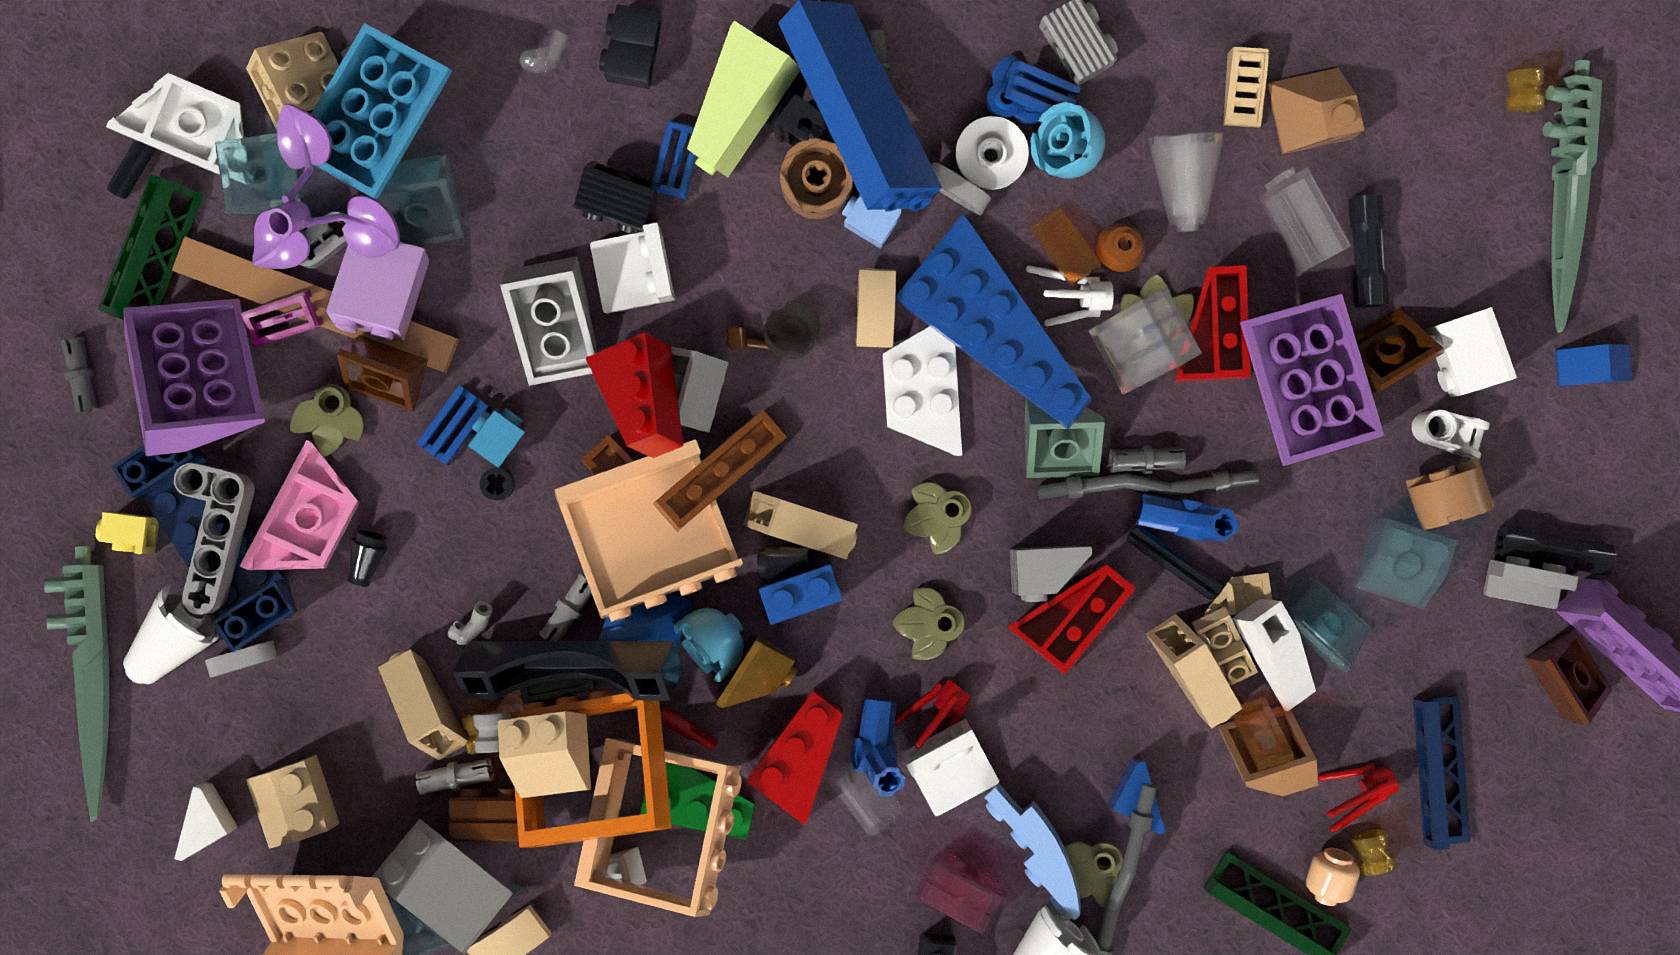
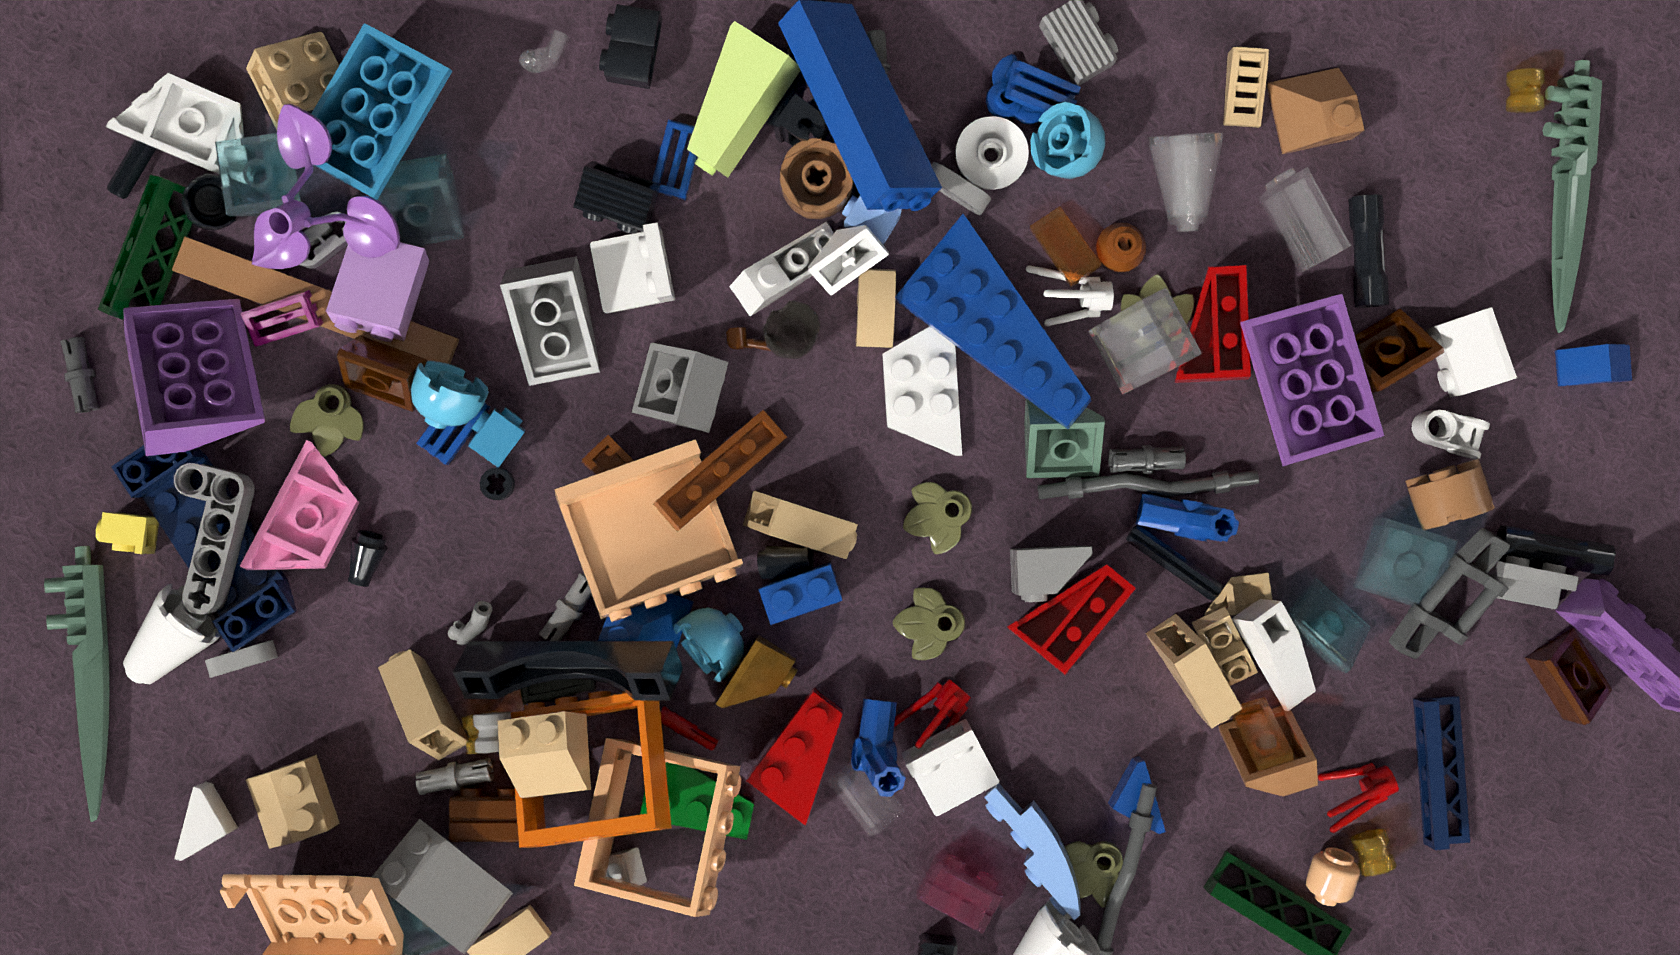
red wedge [586,332,684,458] -> none
none -> black hair [182,174,241,231]
none -> medium azure cylinder [411,361,489,429]
none -> white slope [729,222,834,316]
none -> white slope [808,225,889,295]
none -> dark grey bar [1389,528,1510,659]

